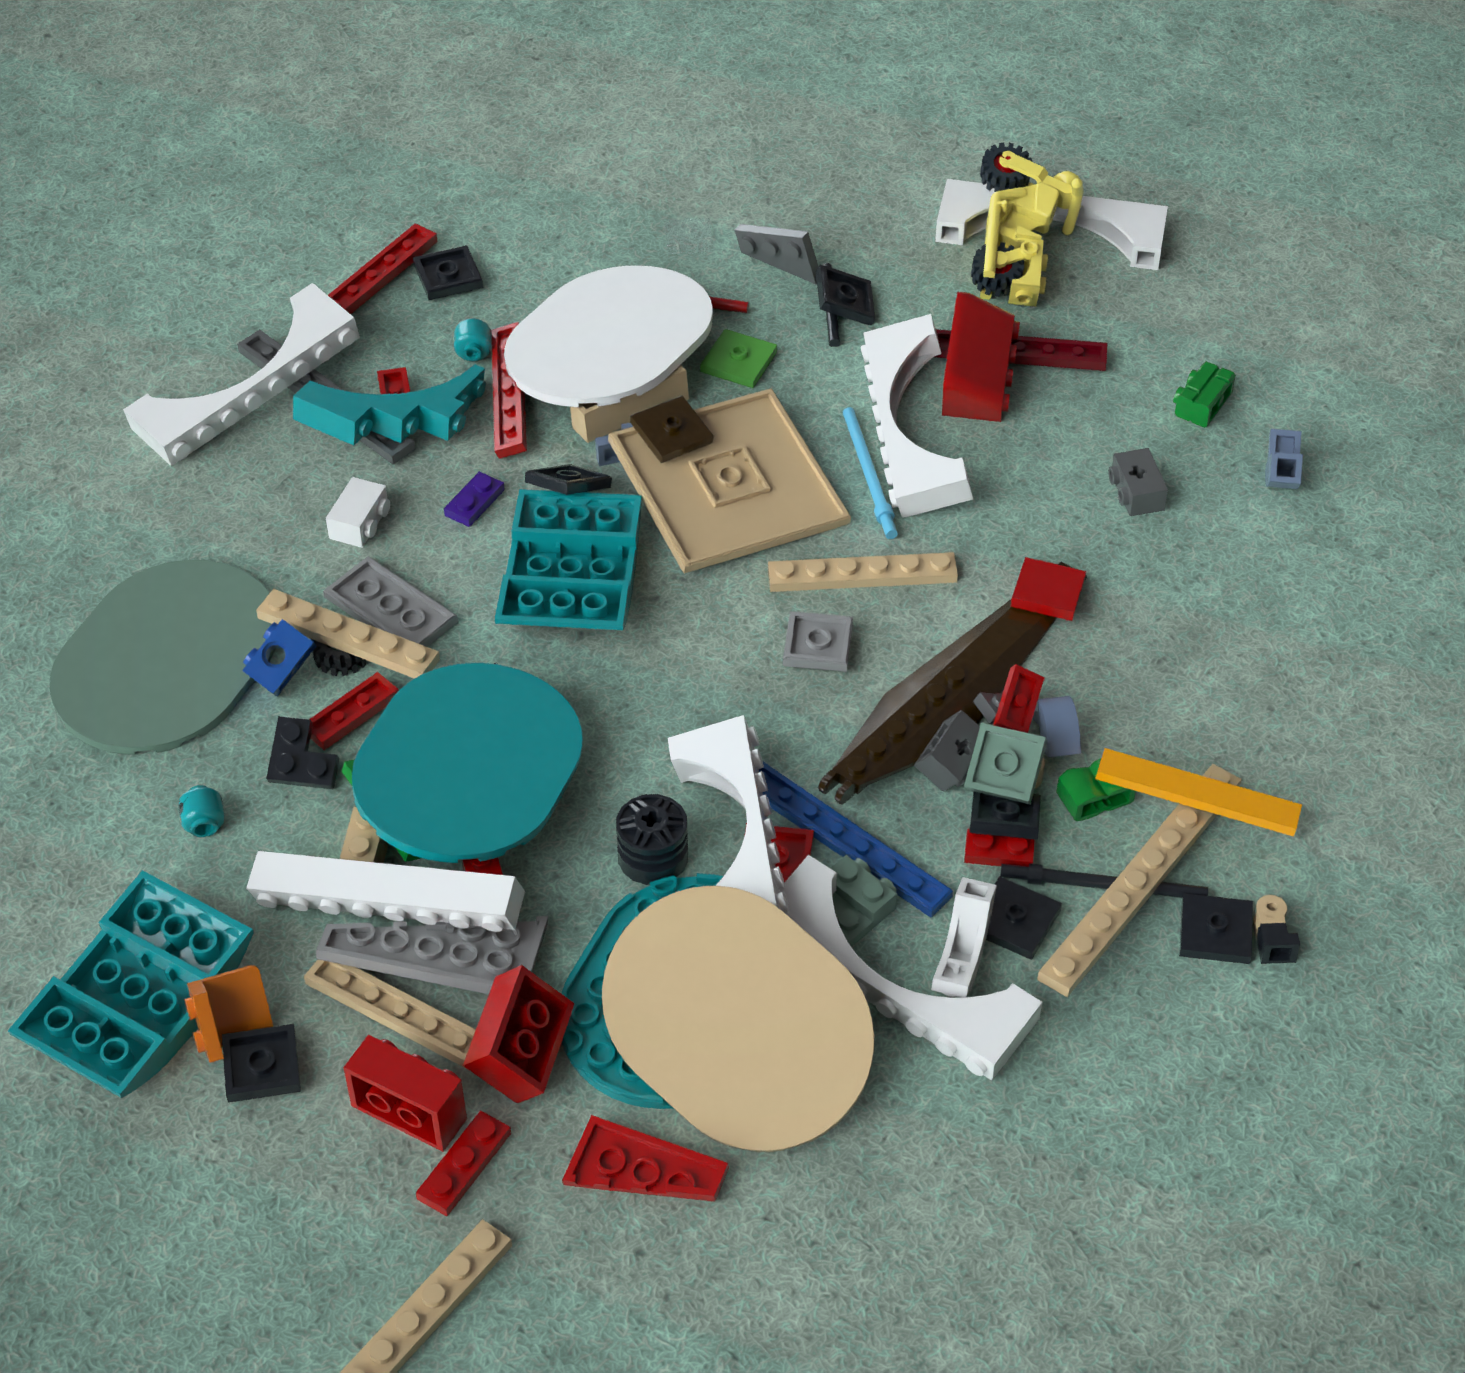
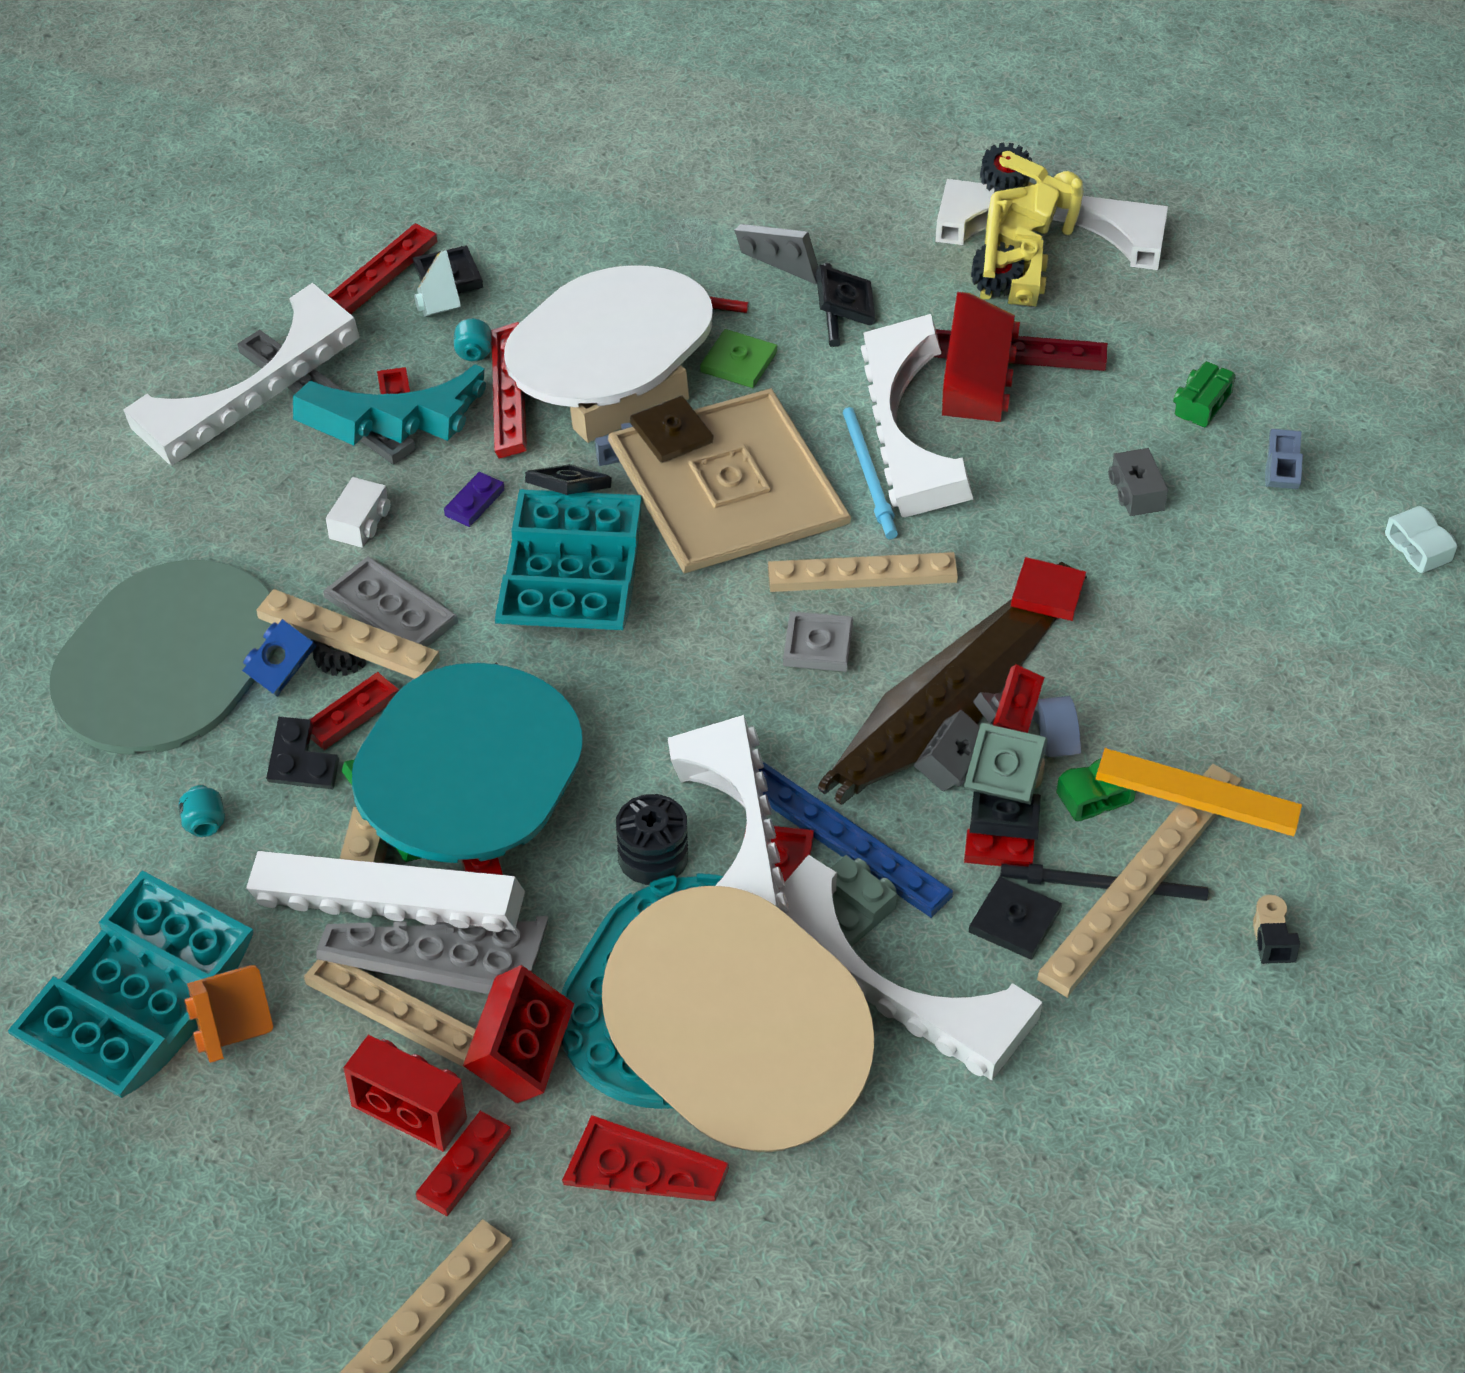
black plate [222,1024,301,1103] -> none
white arch [931,877,997,997] -> none
black plate [1179,893,1253,964] -> none
none -> light aqua slope [414,250,461,317]
none -> light aqua brick [1385,506,1457,573]

